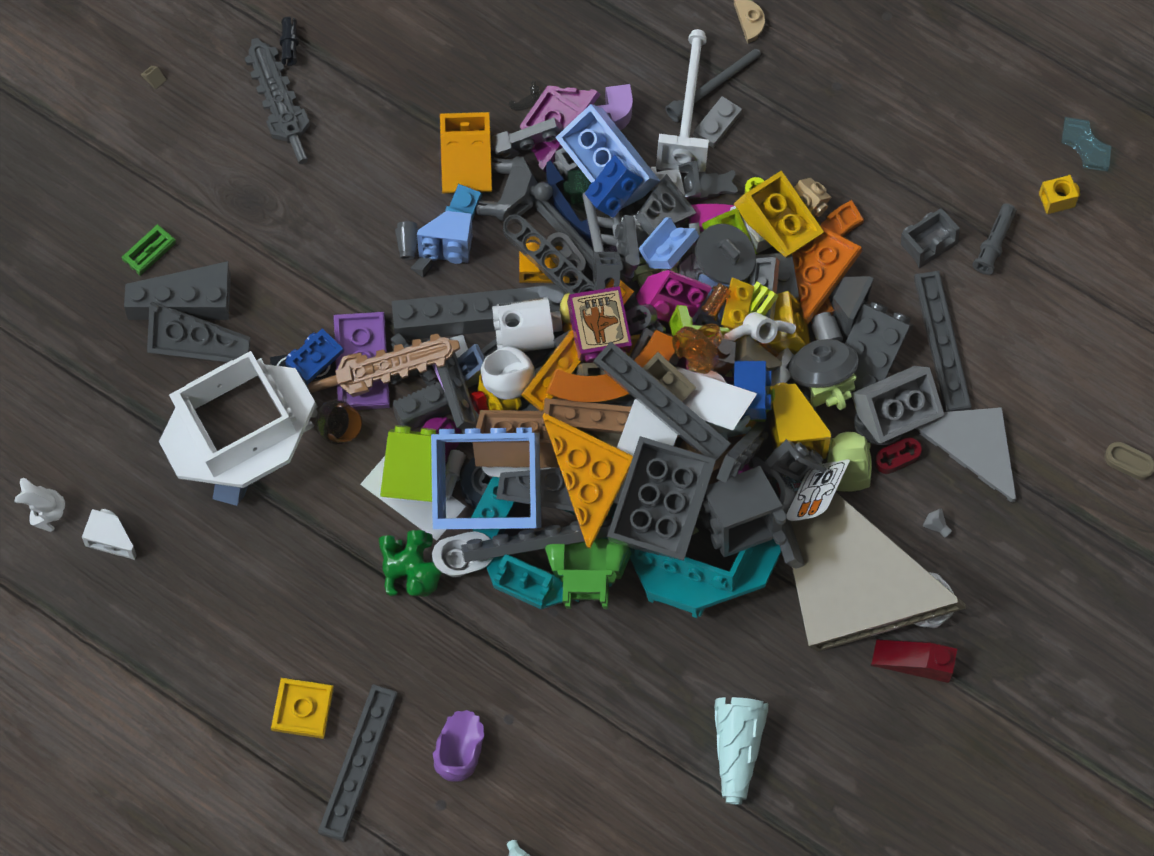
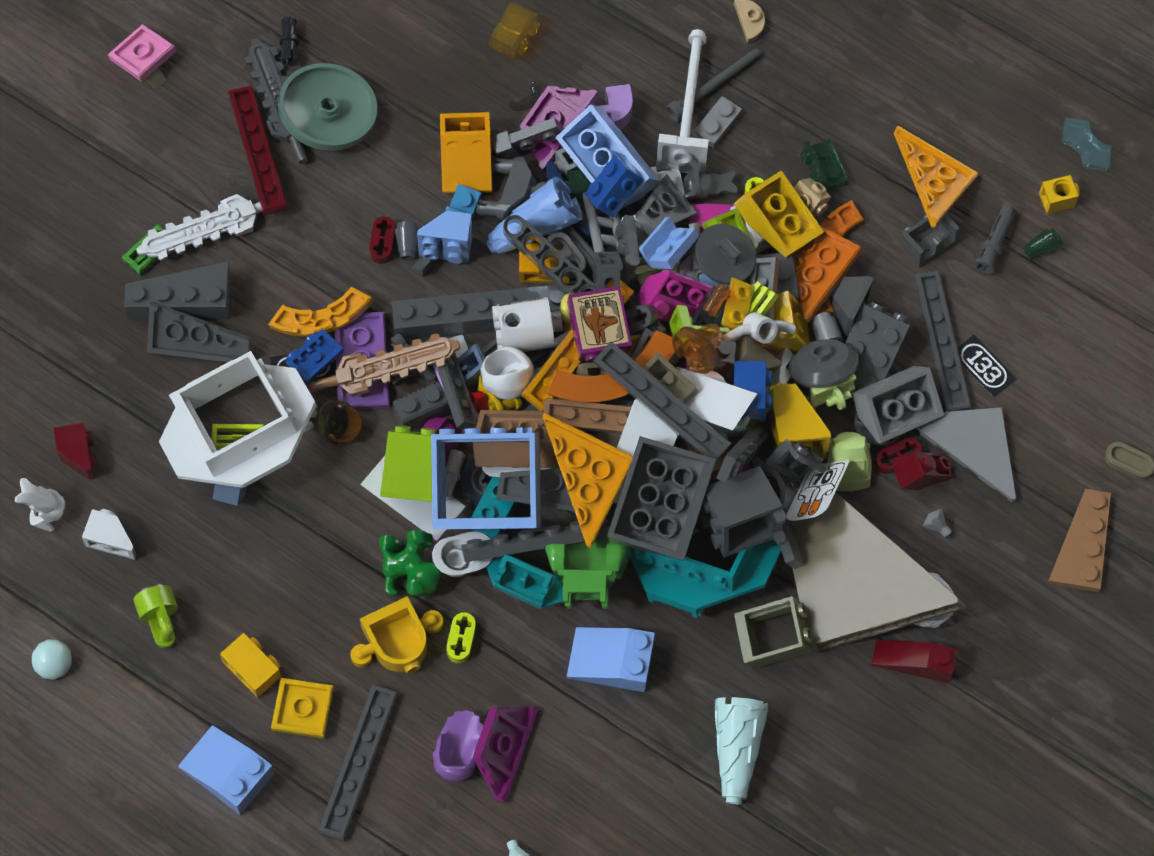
none -> light aqua hair [32,639,72,680]
none -> dark red slope [53,422,98,480]
none -> bright pink plate [108,24,176,82]
none -> lime piece [133,584,178,648]
none -> white bar [136,194,262,261]
none -> light blue slope [178,725,274,815]
none -> neon yellow tile [211,424,264,451]
none -> yellow brick [220,633,281,698]
none -> dark red tile [228,86,288,216]
none -> light orange tile [268,286,373,337]
none -> sand green dish [278,63,377,151]
none -> yellow piece [350,596,443,674]
none -> dark red beam [369,216,395,264]
none -> neon yellow beam [447,613,476,663]
none -> magenta wing [473,706,539,803]
none -> light blue cone [486,177,582,254]
none -> clear yellow brick [489,2,540,60]
none -> light blue slope [567,627,655,692]
none -> olive window [734,596,813,669]
none -> clear green bracket [800,139,849,192]
none -> dark red slope [892,452,954,490]
none -> light orange tile [894,126,978,228]
none -> black sticker [957,335,1017,397]
none -> clear green cone [1023,228,1063,259]
none -> medium nougat wing [1047,489,1111,592]

